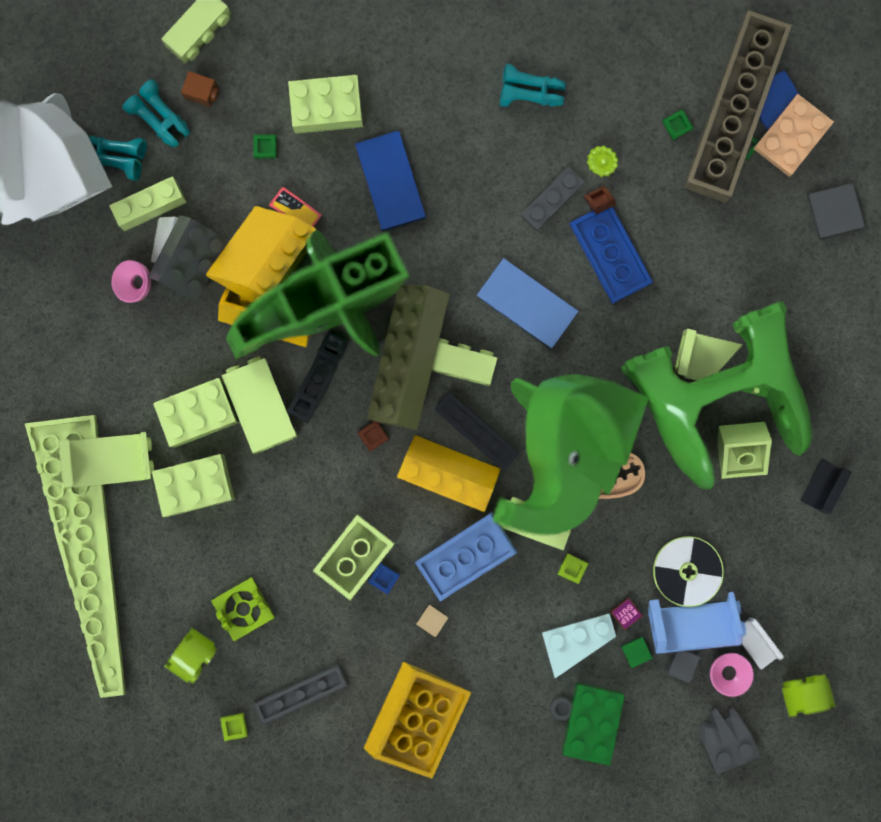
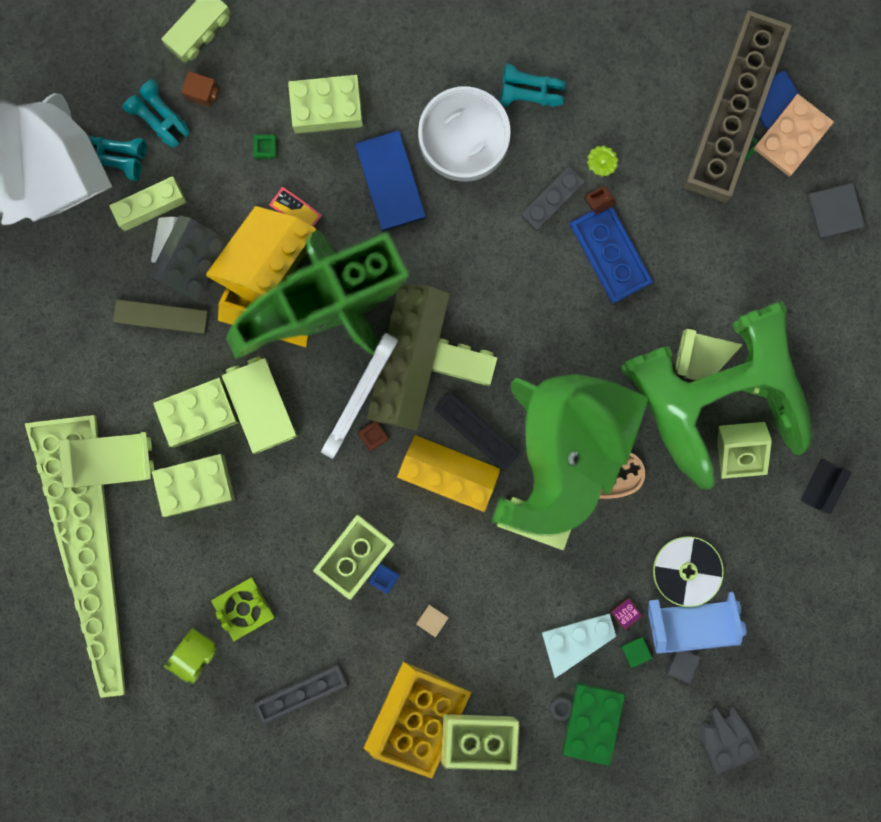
bright pink piece [111,260,151,303] -> none
lime tile [220,713,248,741] -> none
black slope [287,331,349,423] -> none
medium blue tile [415,512,518,601] -> none
medium blue tile [477,258,578,349] -> none
lime tile [557,553,589,584] -> none
green tile [662,109,694,141] -> none
bright pink piece [709,653,753,697] -> none
white panel [741,617,784,670] -> none
lime brick [781,674,836,717] -> none
none -> olive tile [113,300,209,334]
none -> white piece [321,333,398,459]
none -> white piece [418,87,511,182]
none -> yellowish green brick [441,714,519,770]

